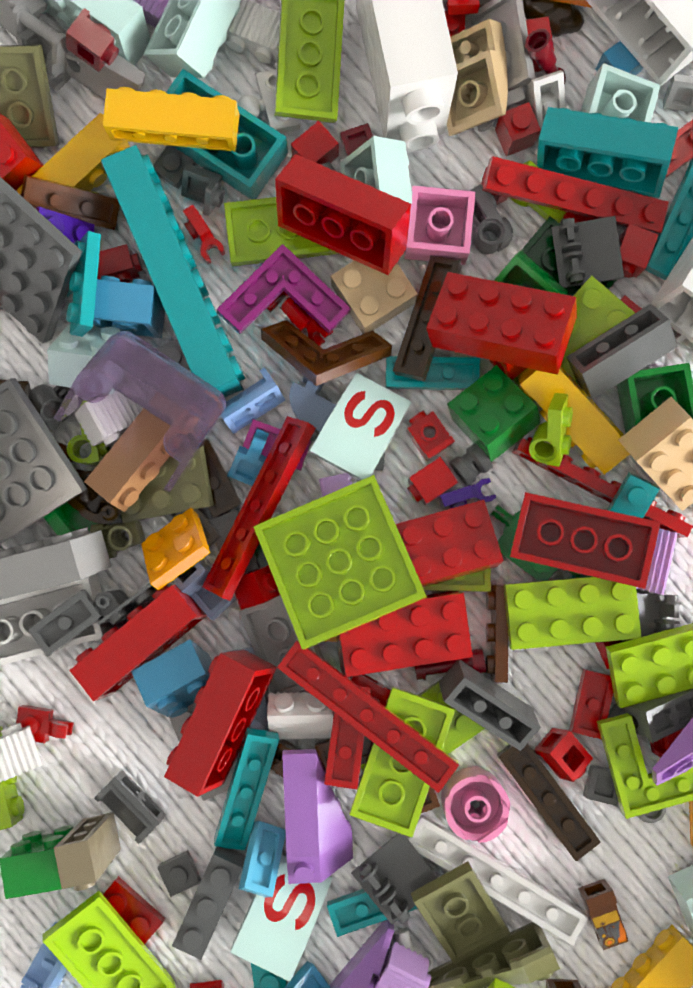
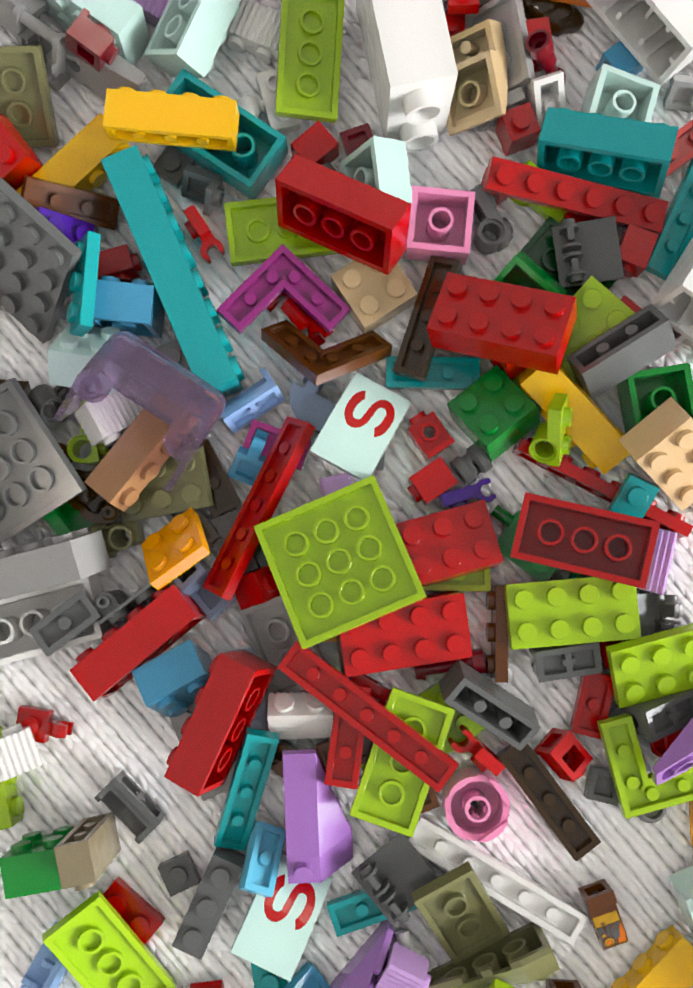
none -> red plate [448,725,505,777]
none -> dark grey hinge [529,642,603,683]

